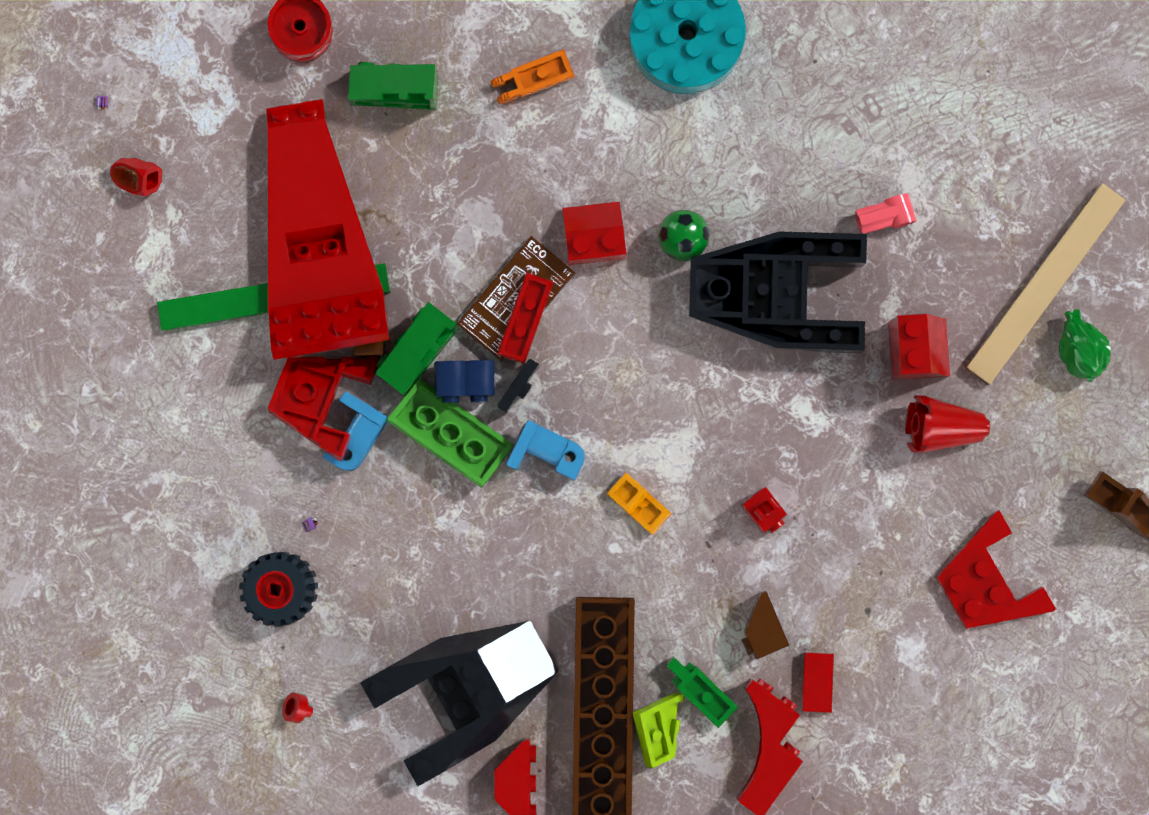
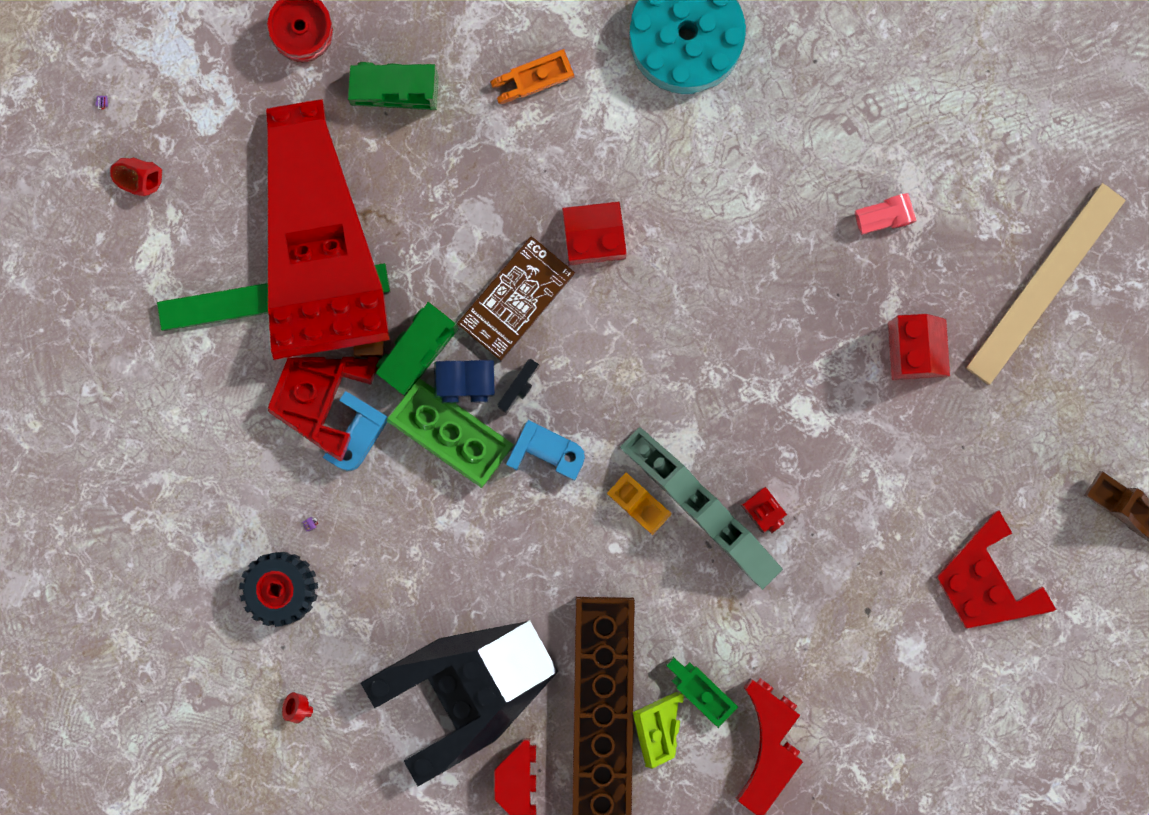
red tile [497,272,554,365] -> none
green piece [658,210,710,261] -> none
black wedge [689,231,867,354] -> none
reddish brown slope [741,591,790,659] -> none
red tile [802,652,834,713] -> none
red cone [905,395,990,453] -> none
green hair [1059,309,1111,382] -> none
none -> sand green arch [620,427,783,590]

